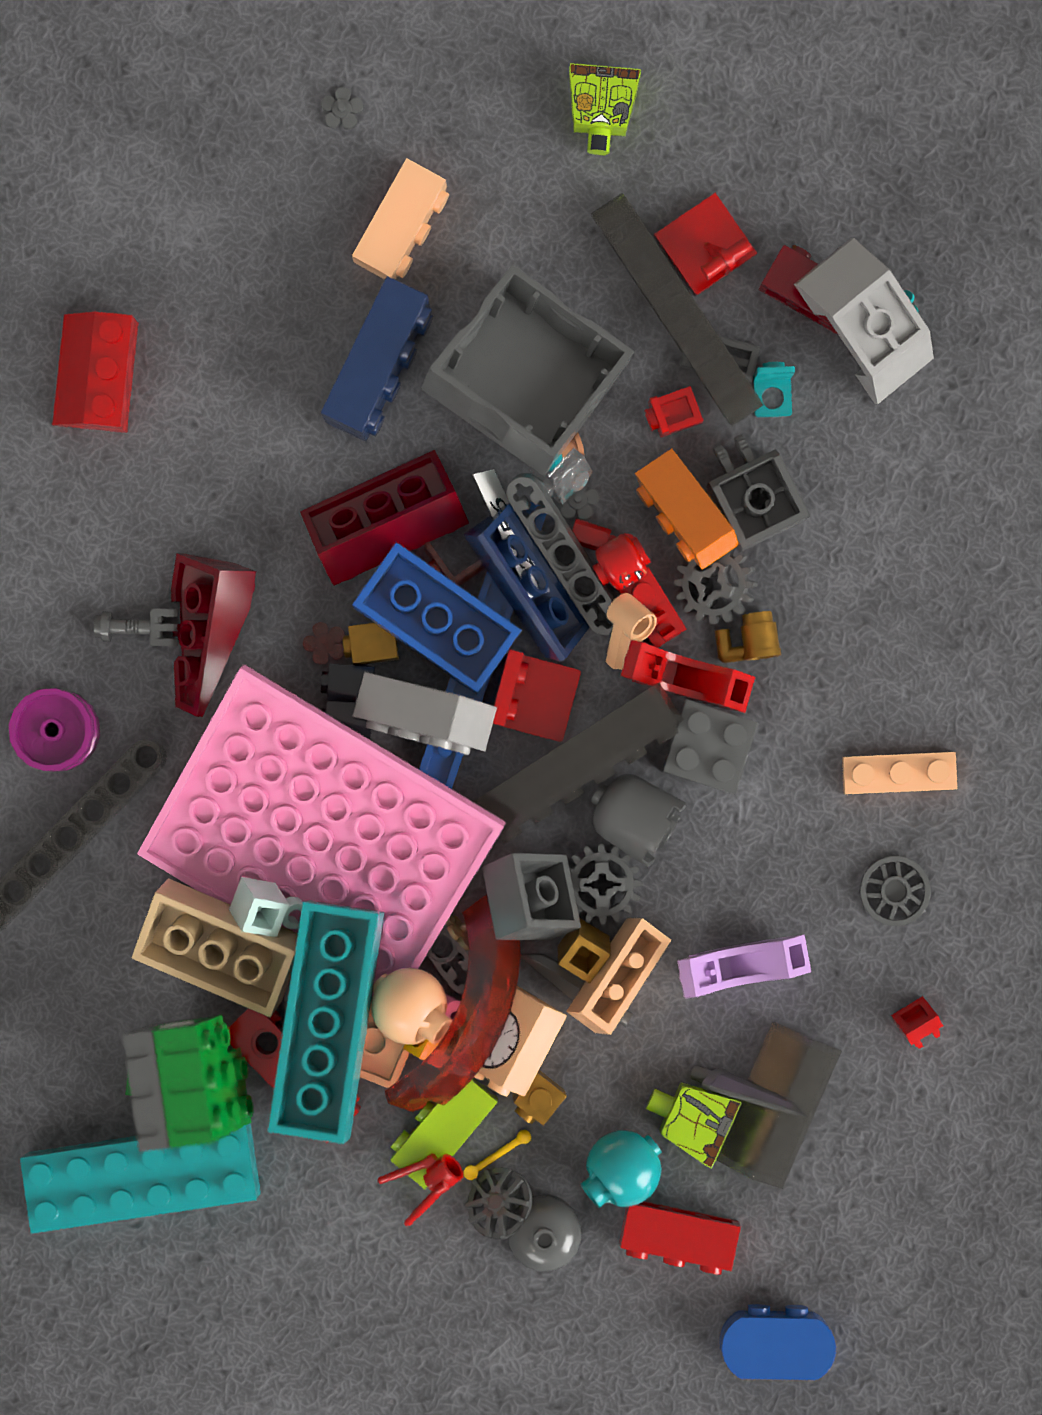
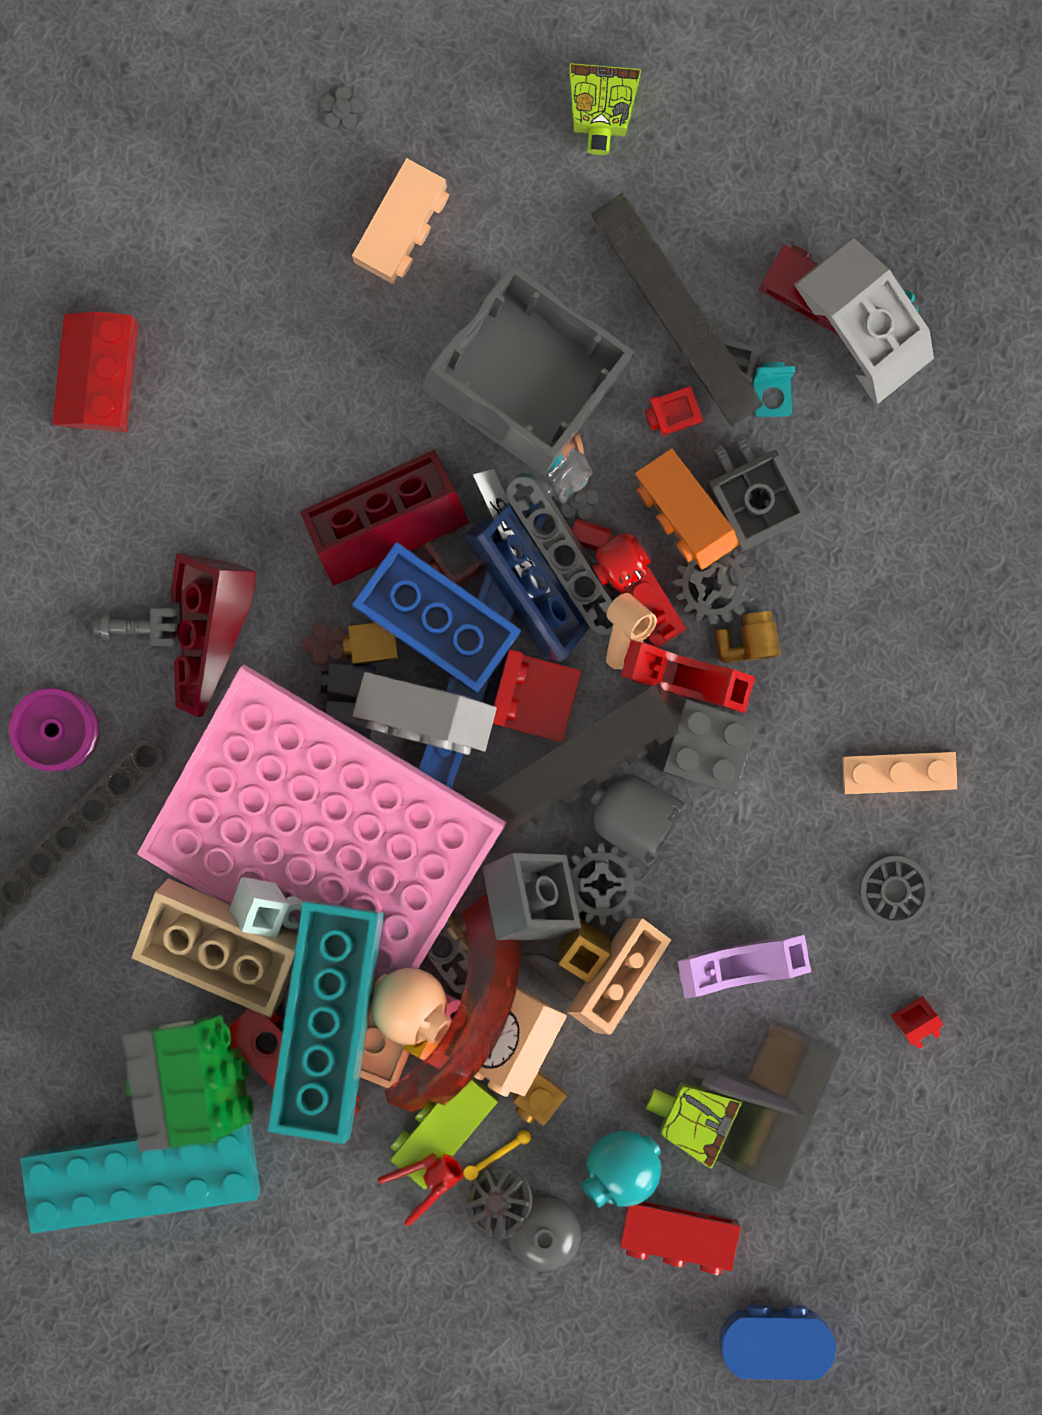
dark blue brick [321,276,433,442] -> none
red plate [654,193,757,296] -> none

